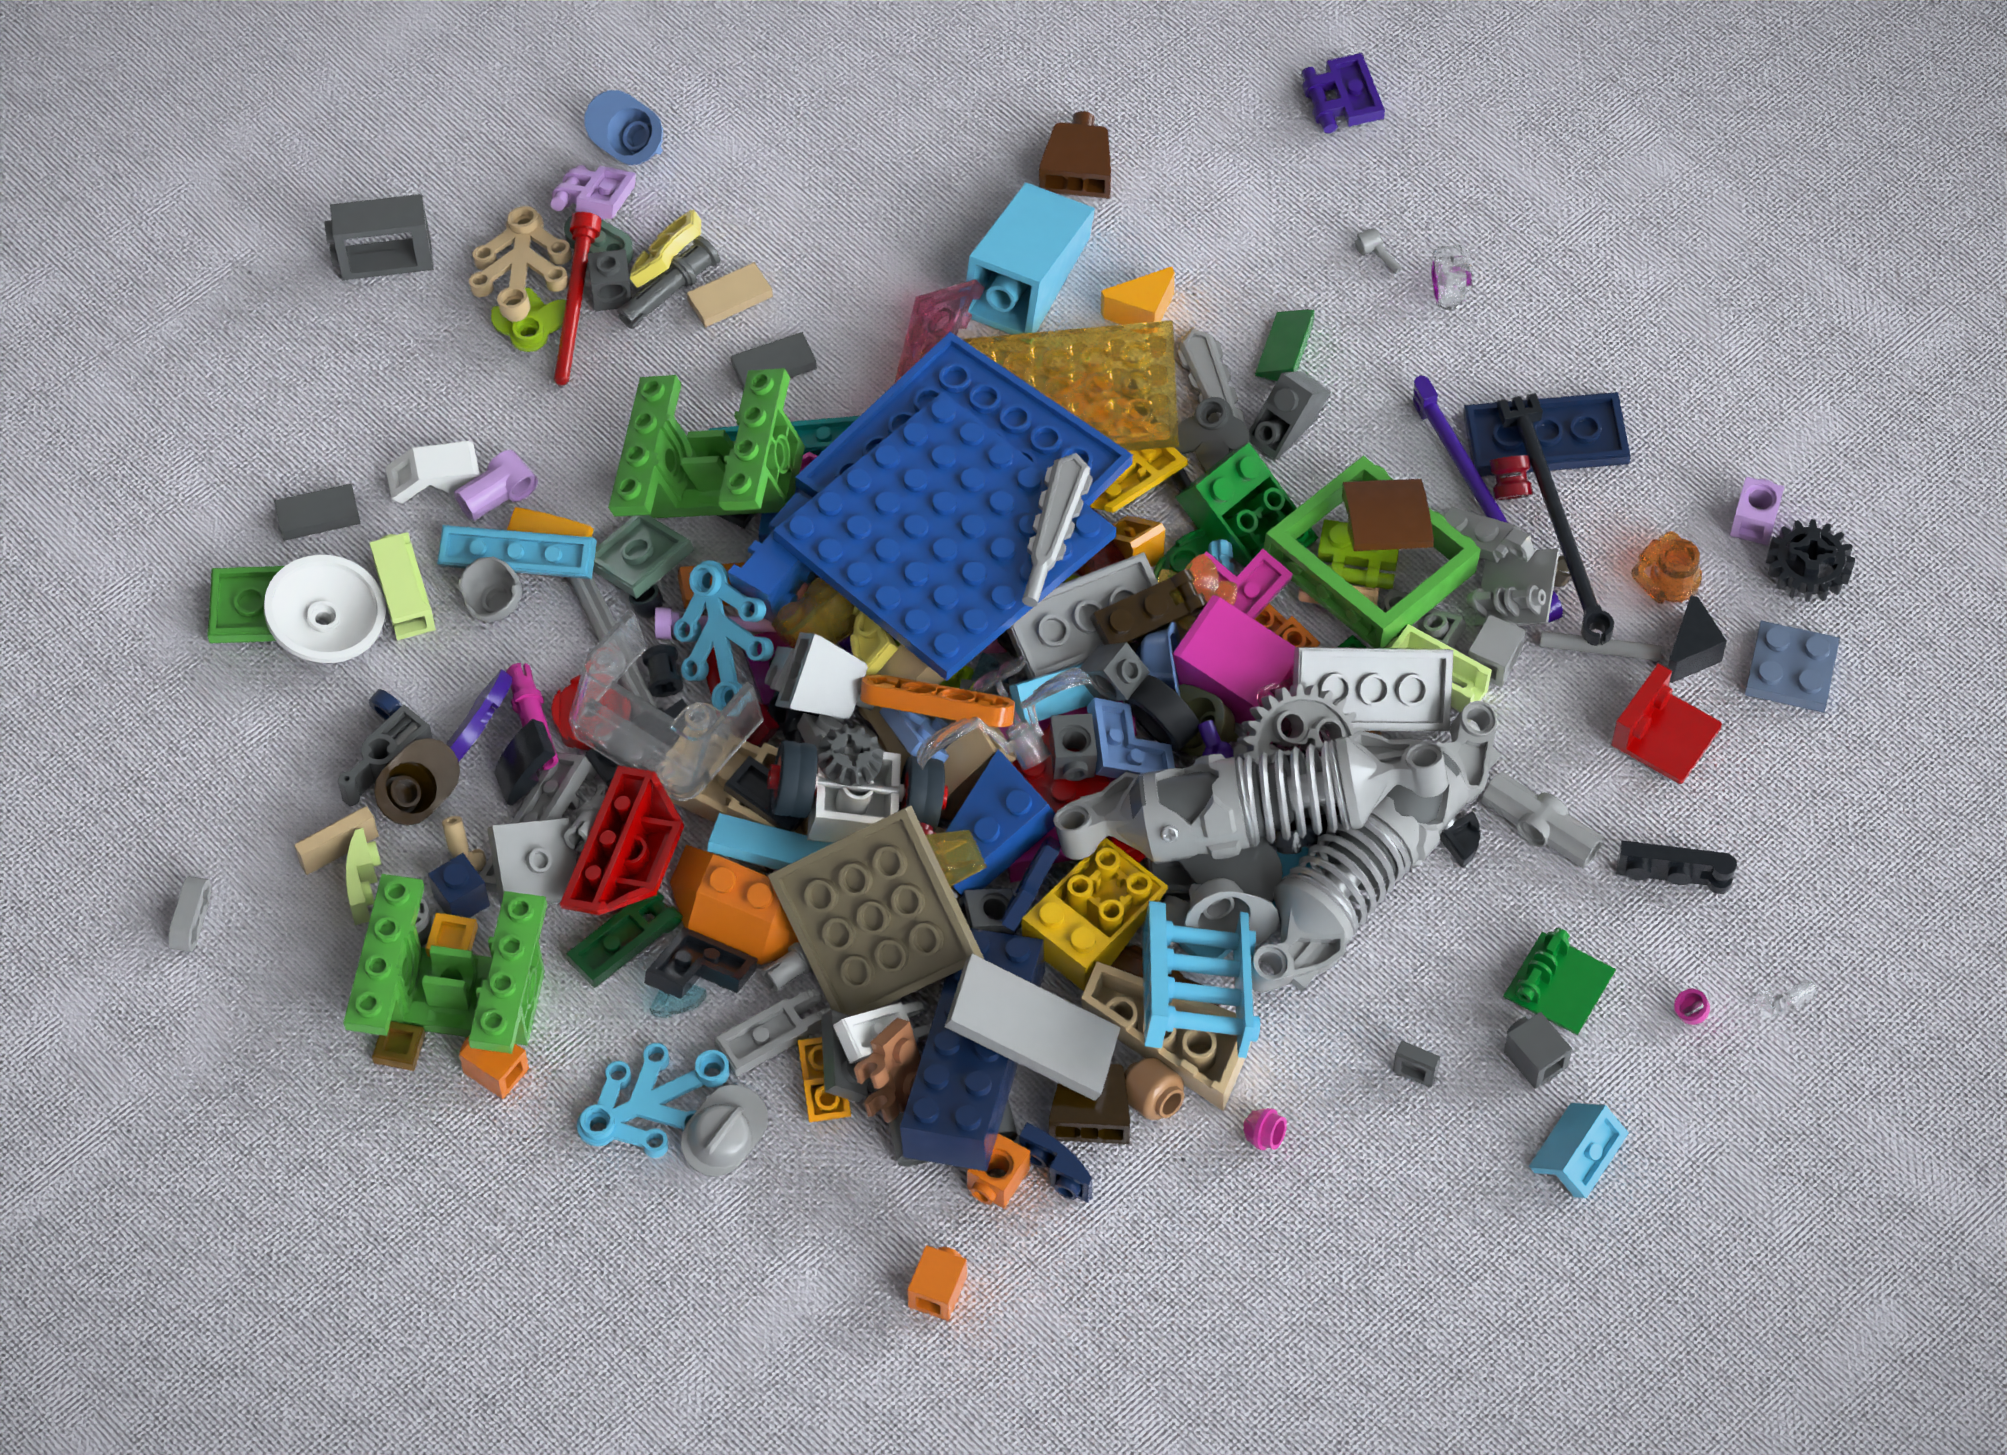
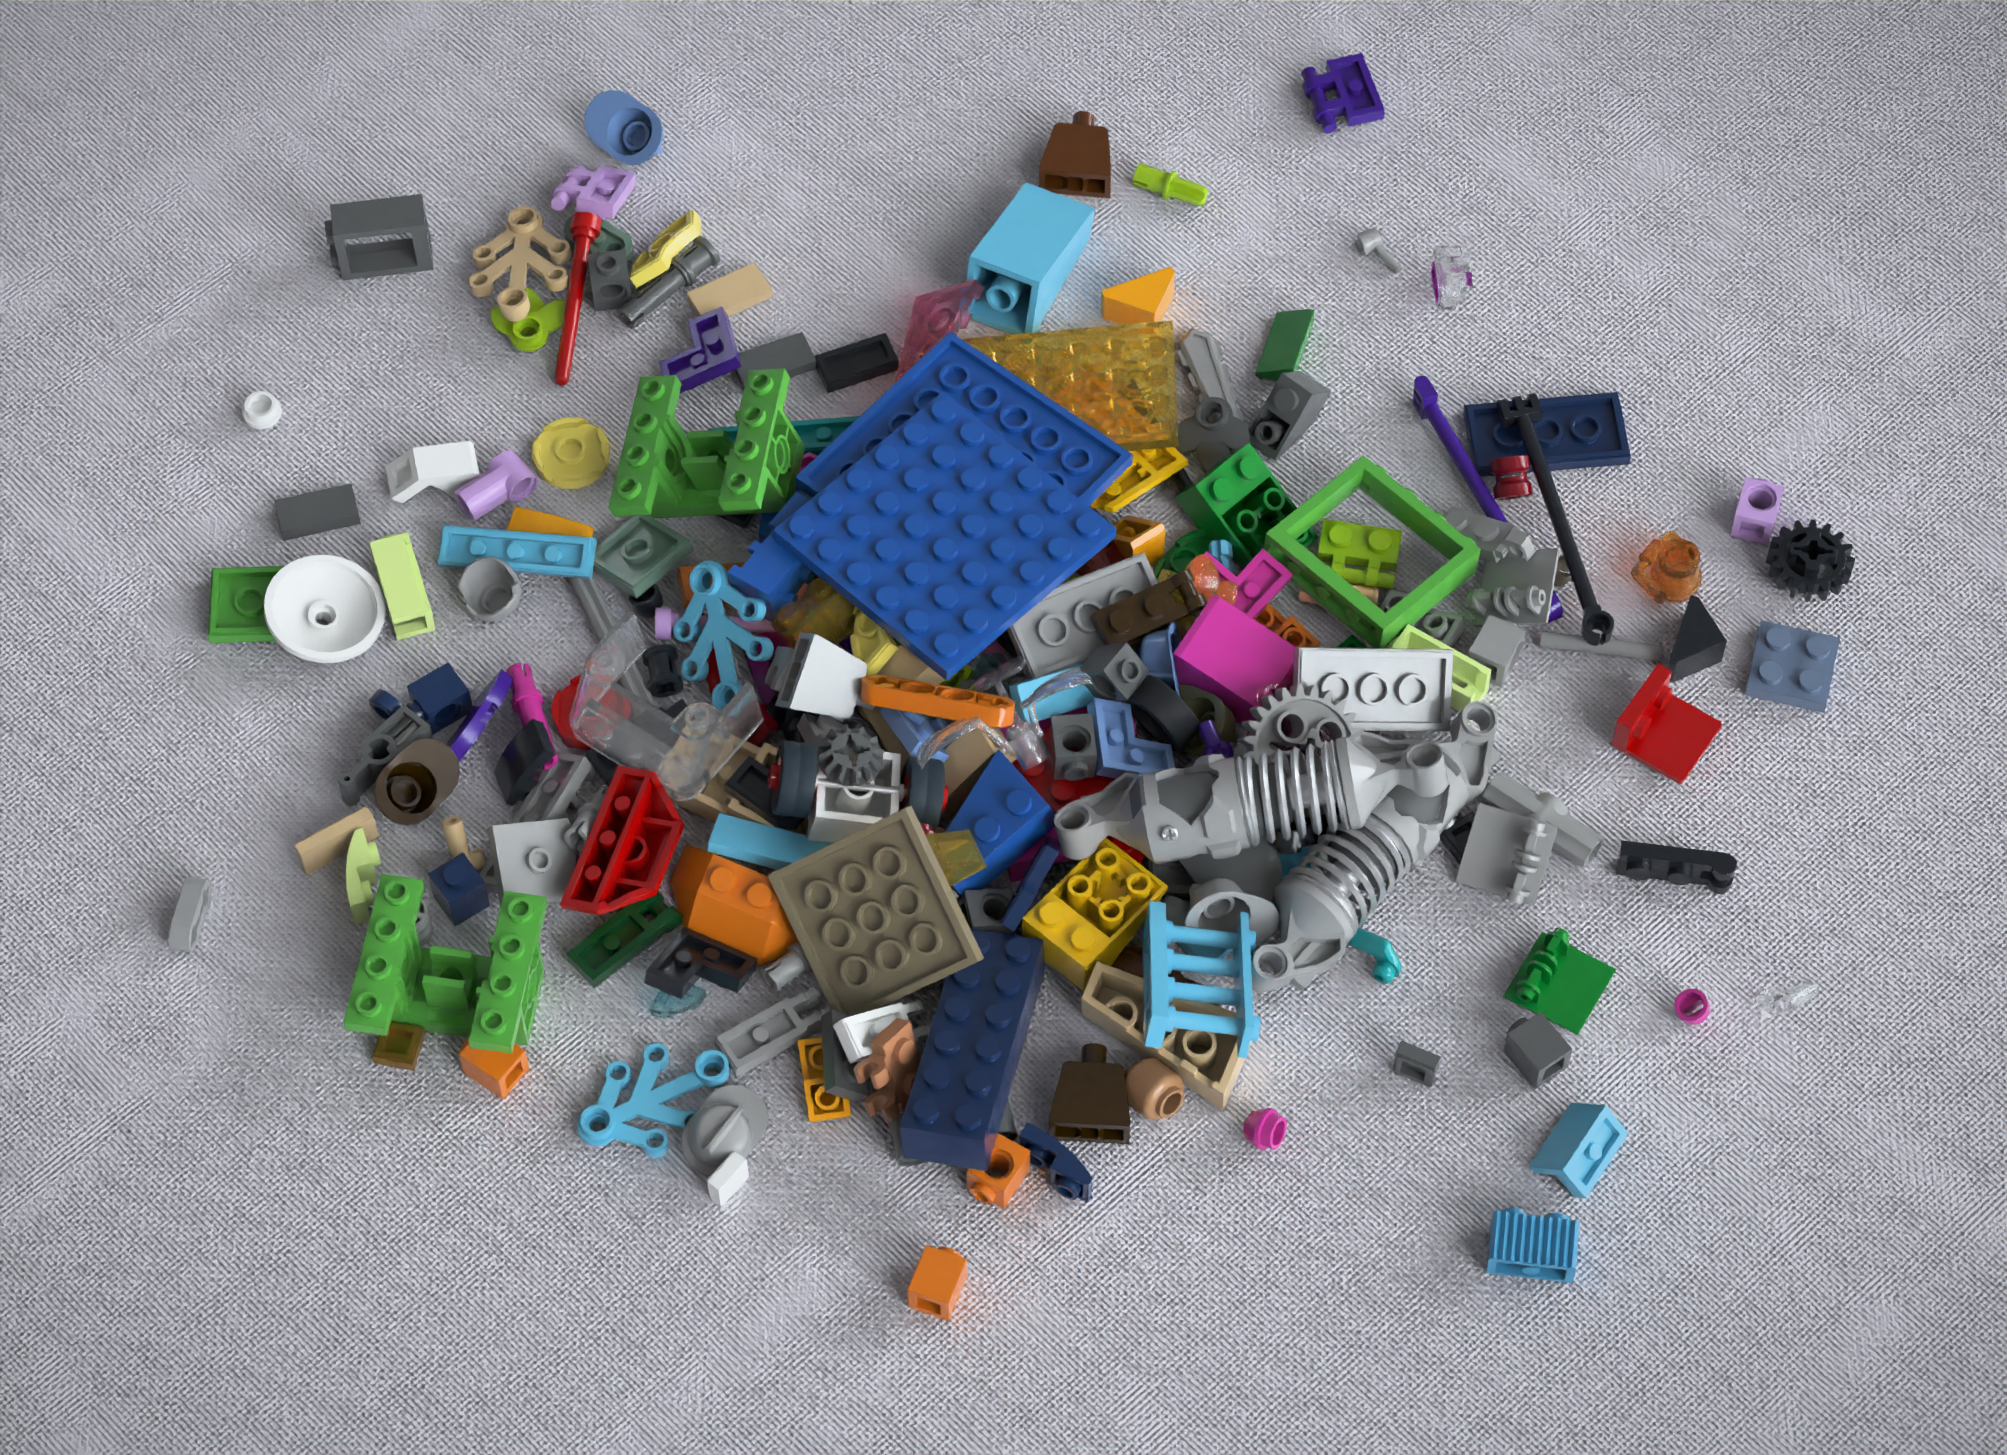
light orange tile [425,912,478,957] -> none
light grey tile [945,954,1121,1101] -> none
light grey sword [1022,453,1092,607] -> none
reddish brown slope [1342,479,1434,551] -> none
none -> white plate [242,391,282,429]
none -> dark blue brick [406,663,473,735]
none -> light yellow tile [532,417,610,489]
none -> dark purple plate [659,306,742,394]
none -> white tile [707,1151,749,1208]
none -> black tile [814,333,900,393]
none -> lime axle [1132,163,1208,207]
none -> teal arm [1351,928,1401,984]
none -> light grey hinge [1455,803,1559,906]
none -> dark azure brick [1486,1208,1580,1283]

